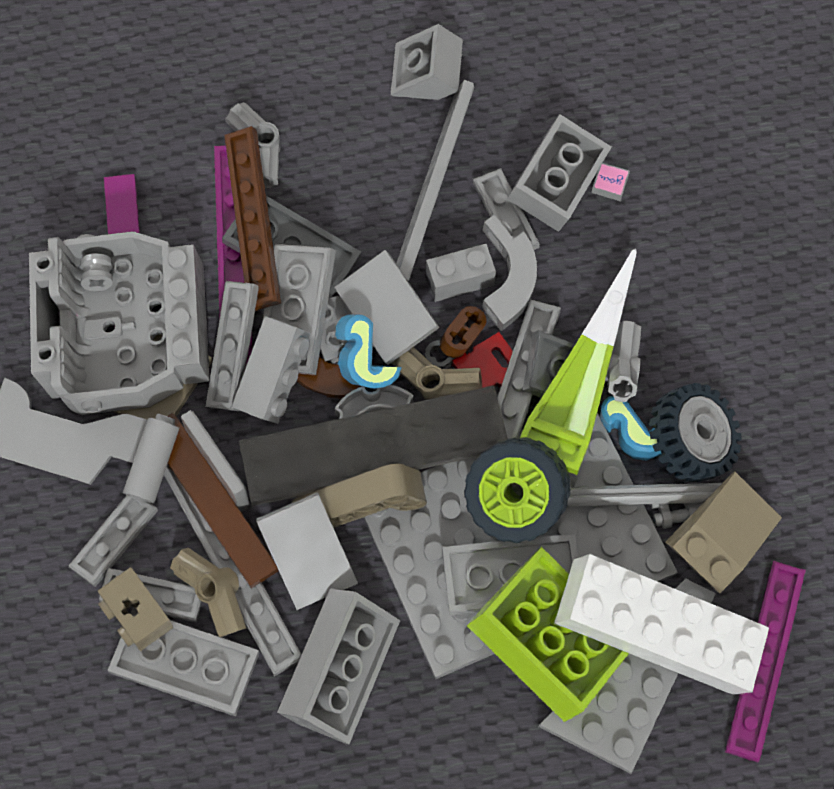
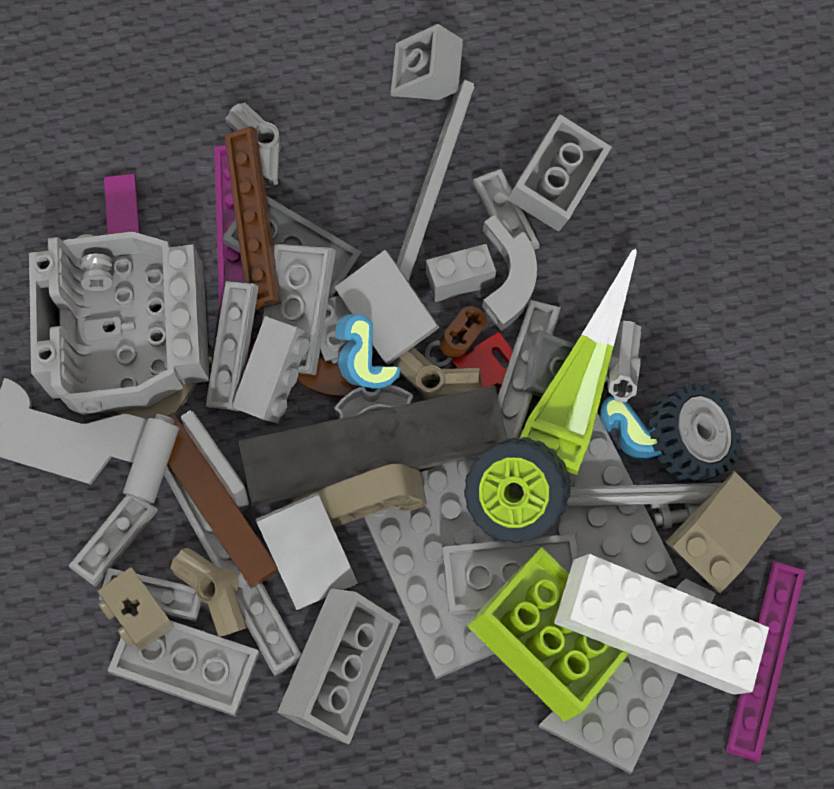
bright pink tile [591,163,630,201] -> none

